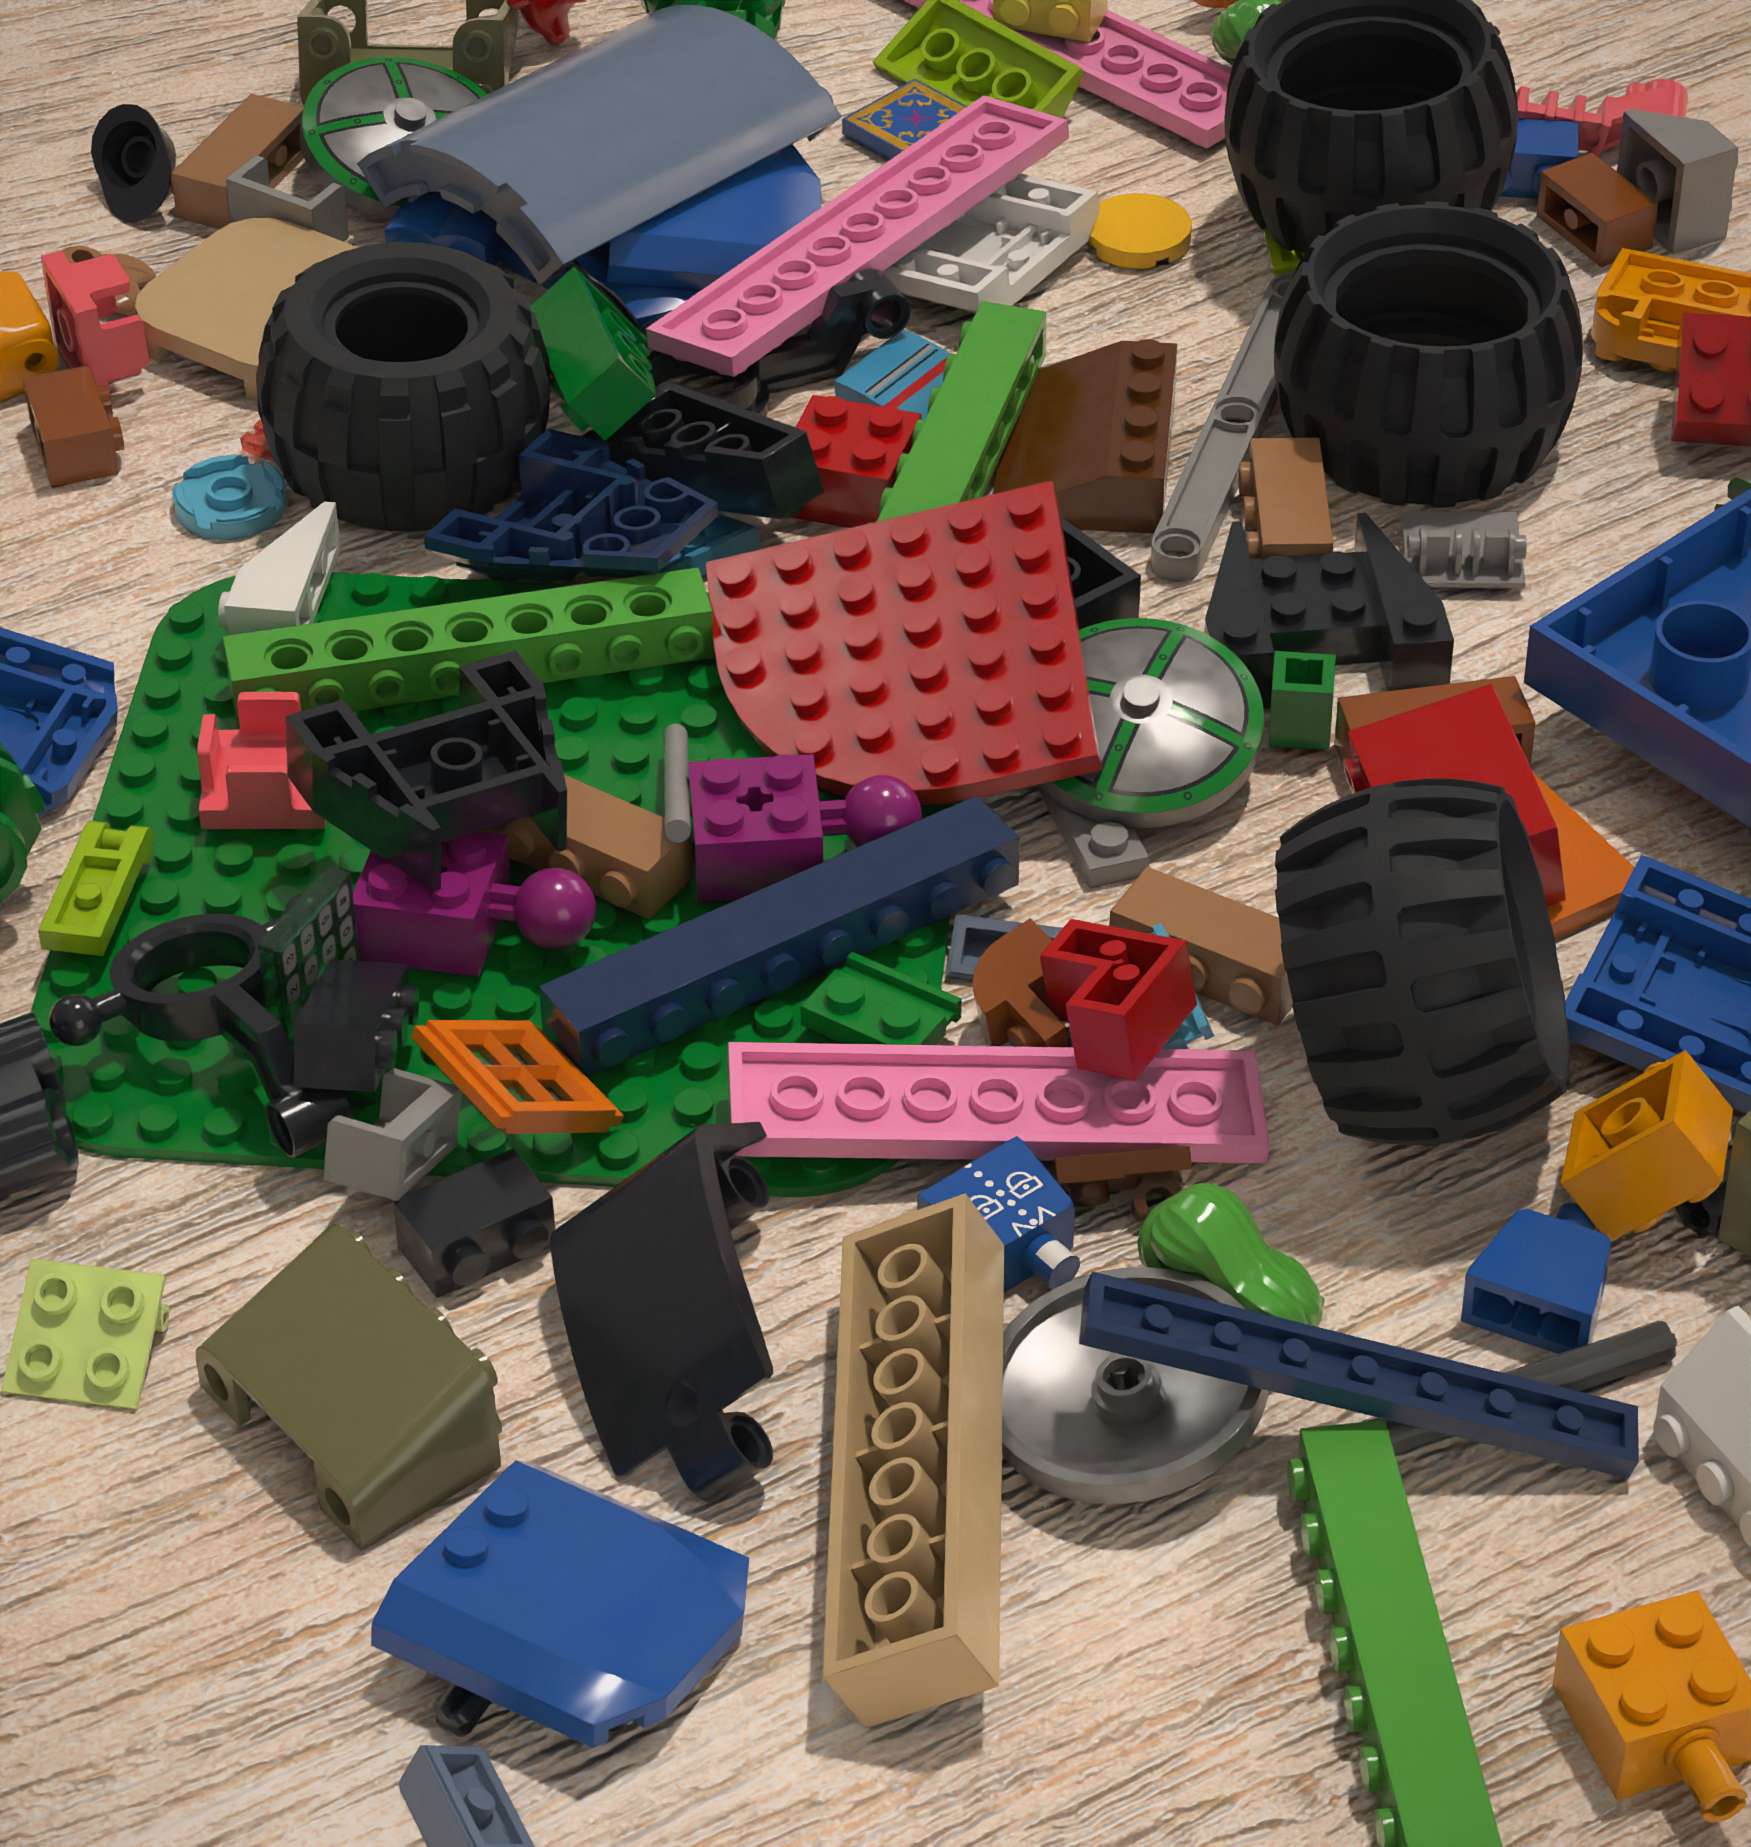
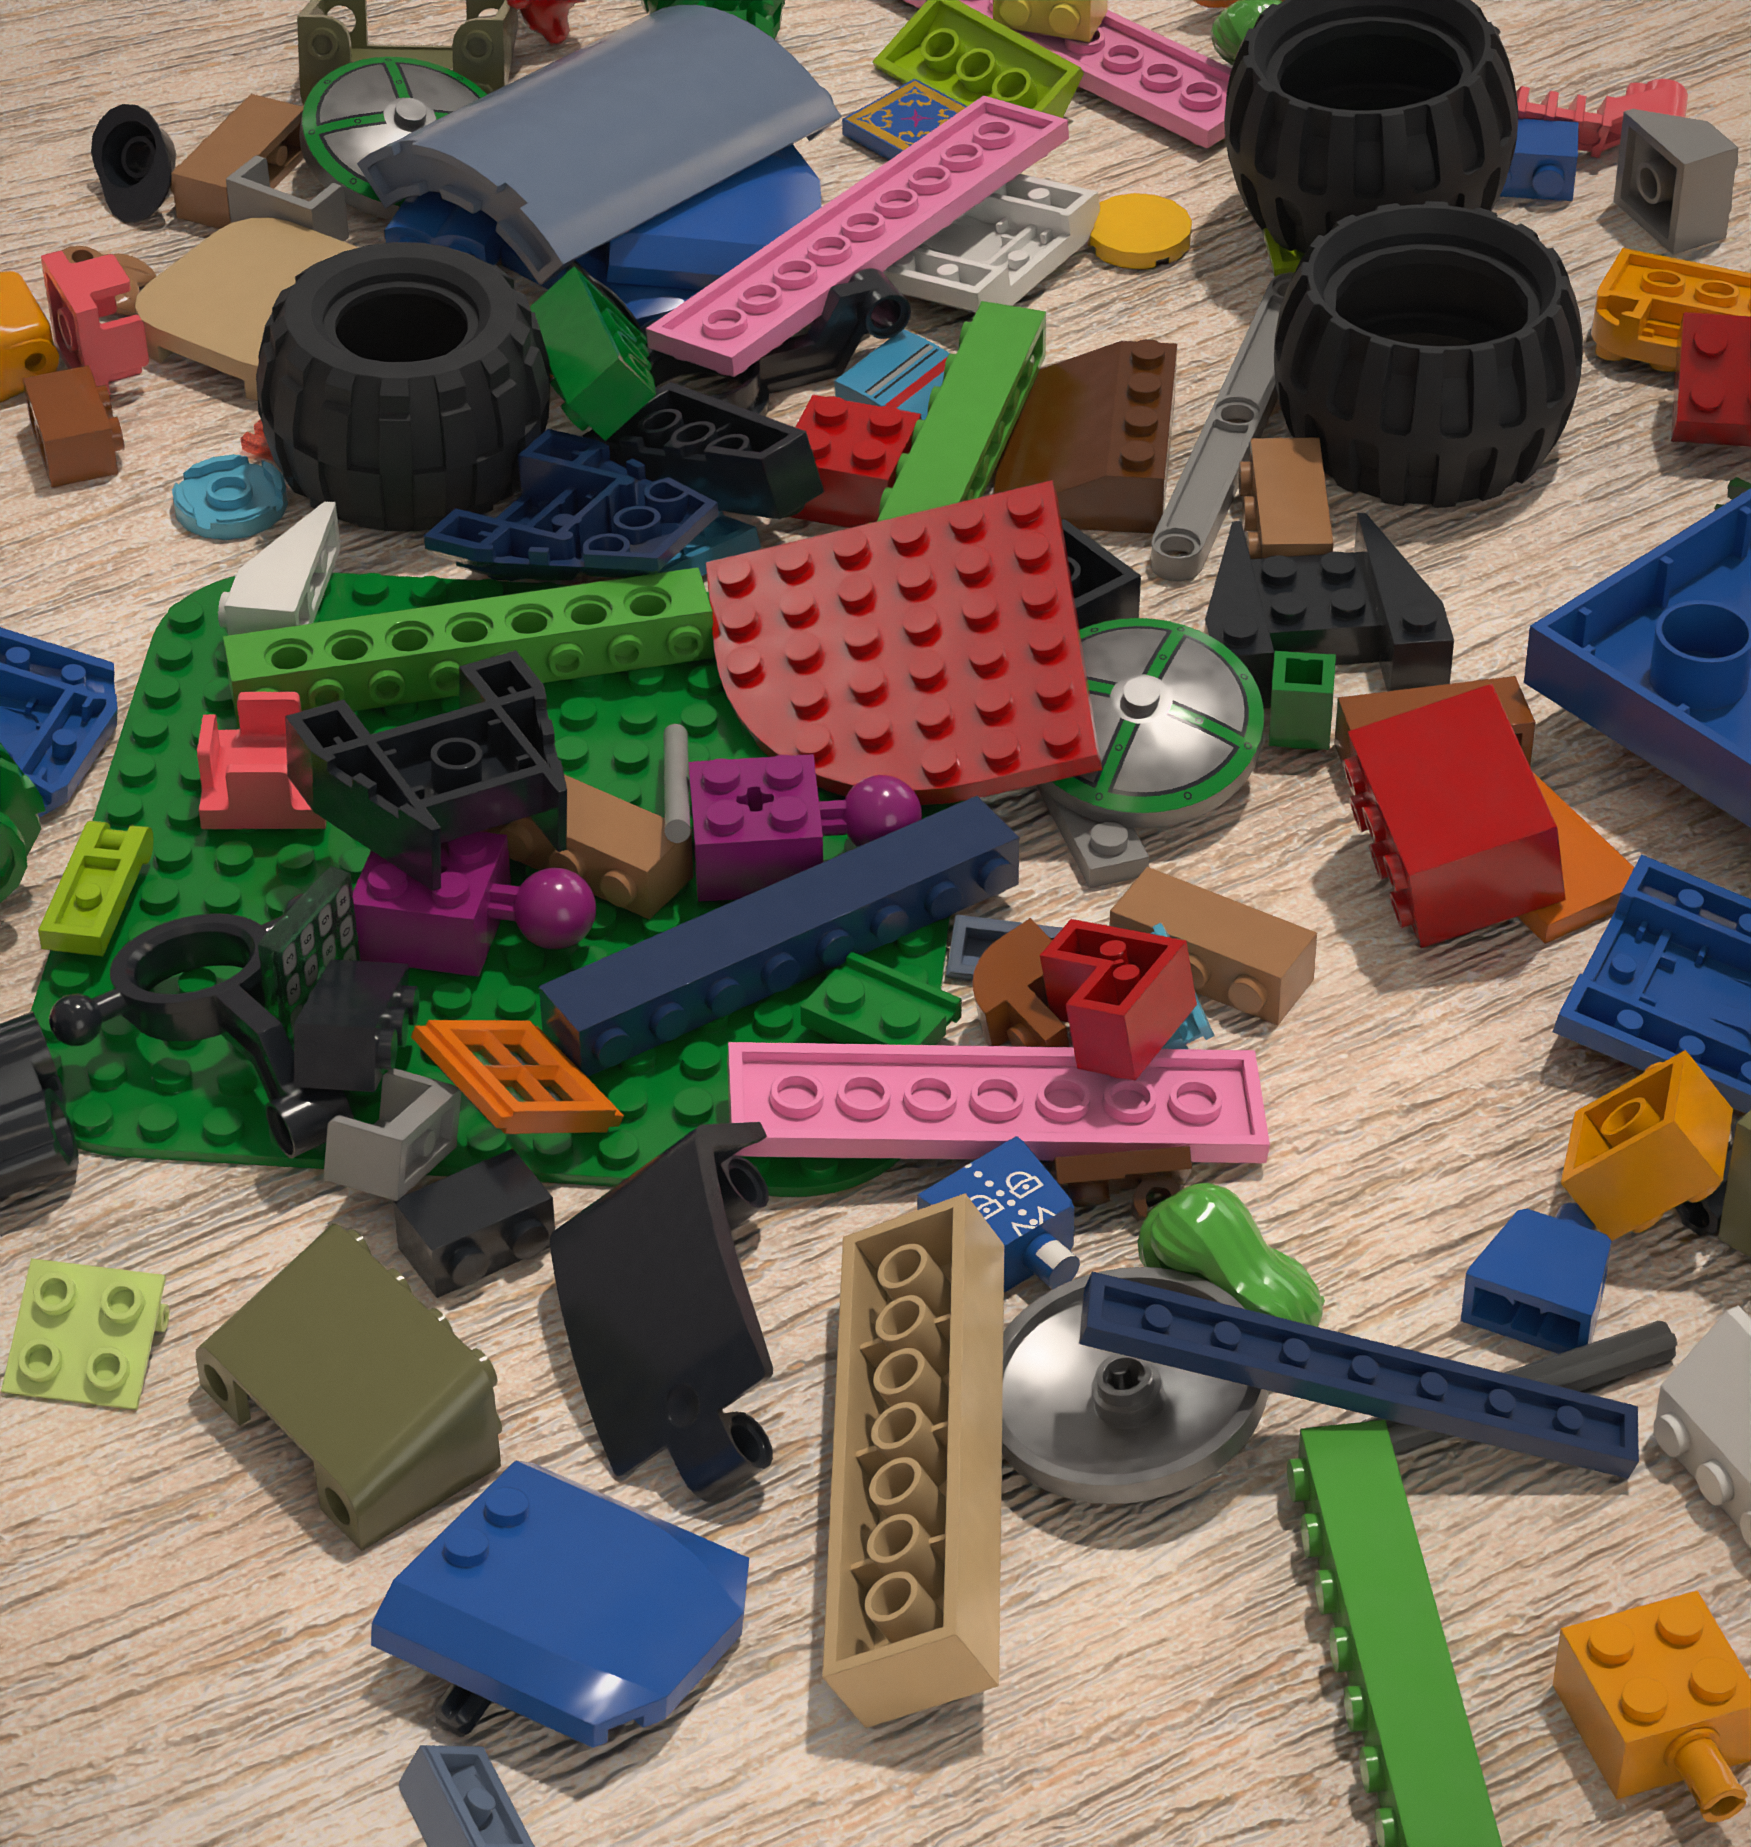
black tyre [1275,778,1571,1145] -> none
light grey hinge [1401,511,1527,590] -> none
dark orange brick [1536,153,1658,267] -> none

